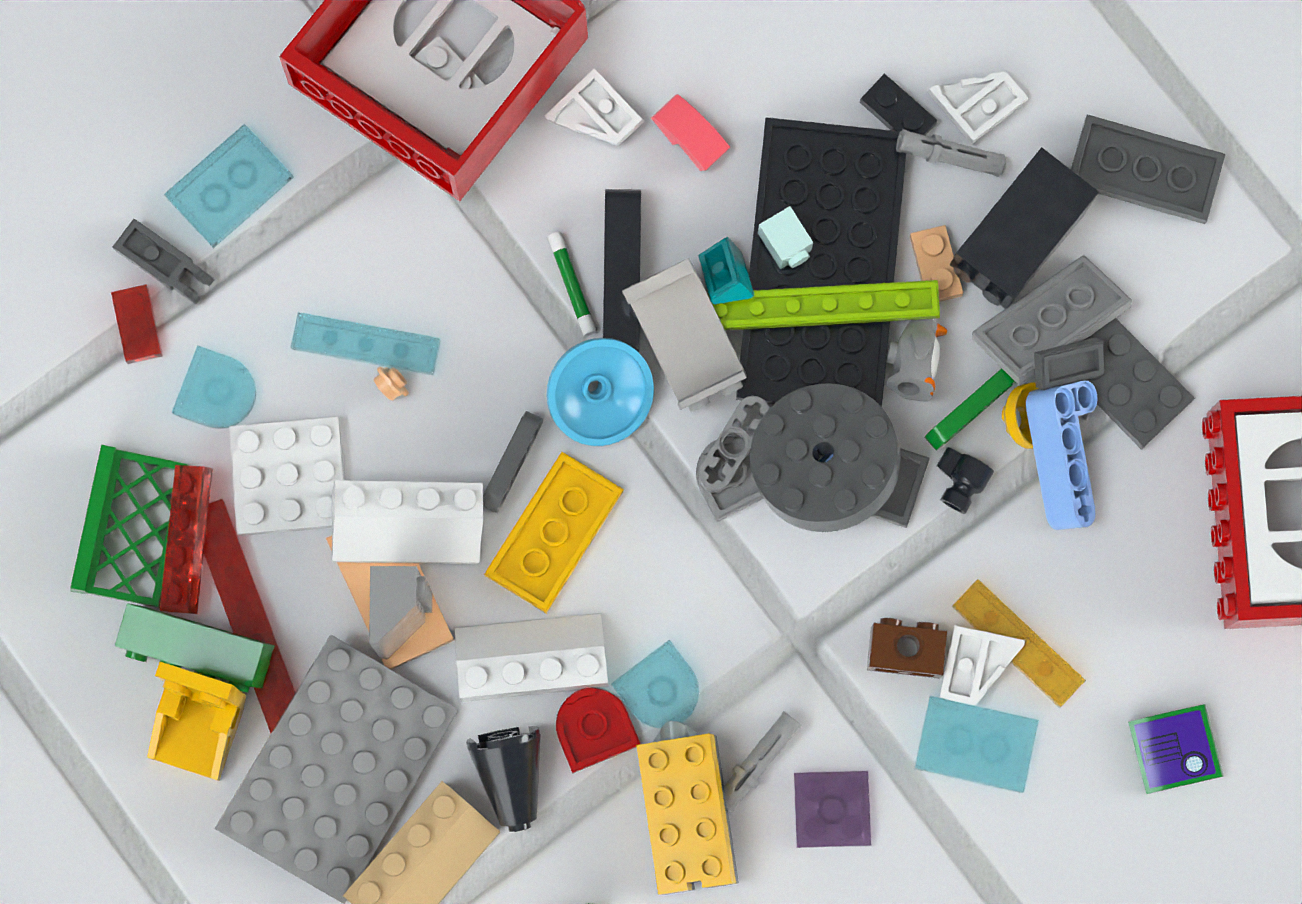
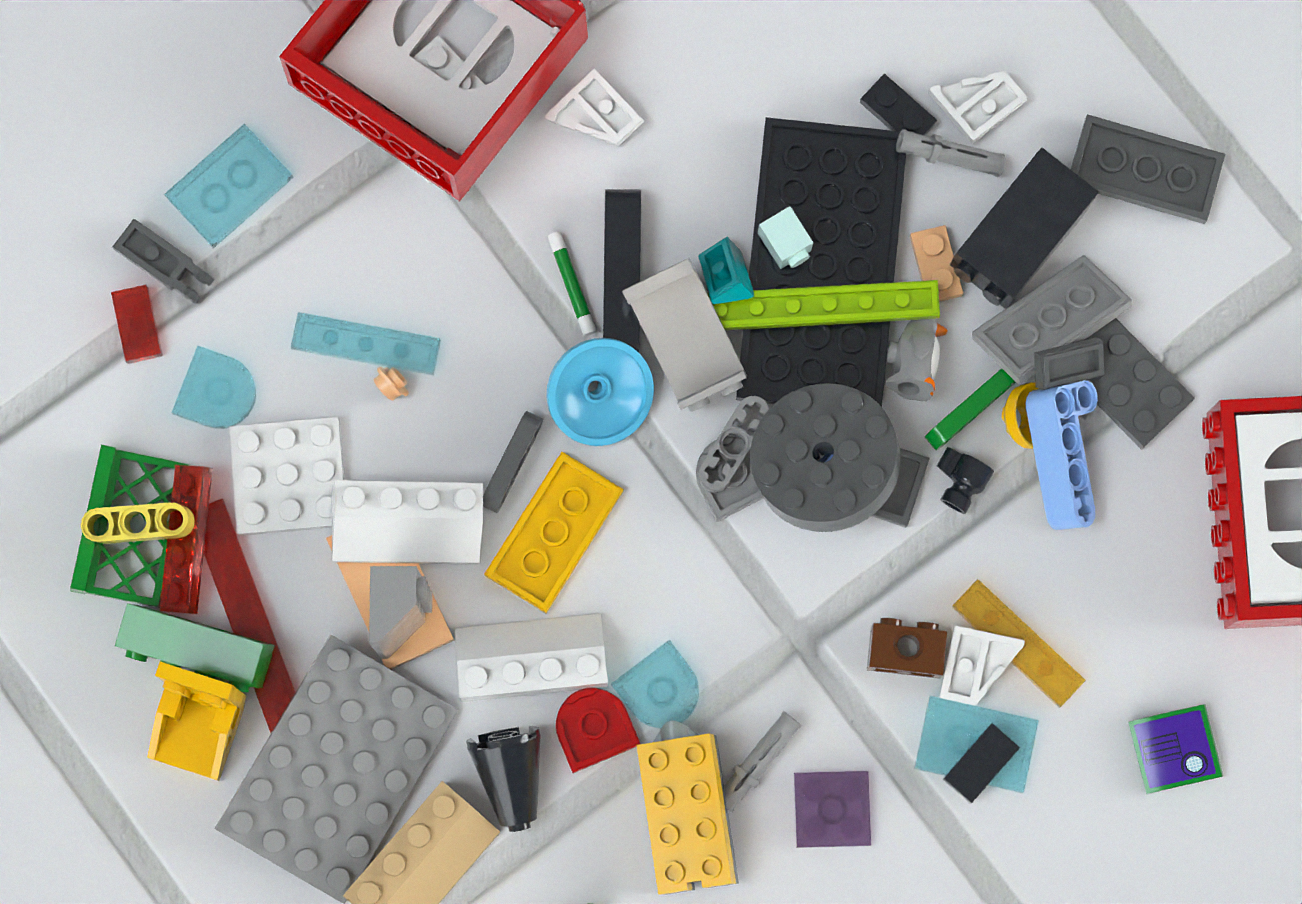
coral slope [651,94,730,171] -> none
none -> light yellow beam [81,502,195,544]
none -> black tile [943,723,1020,804]

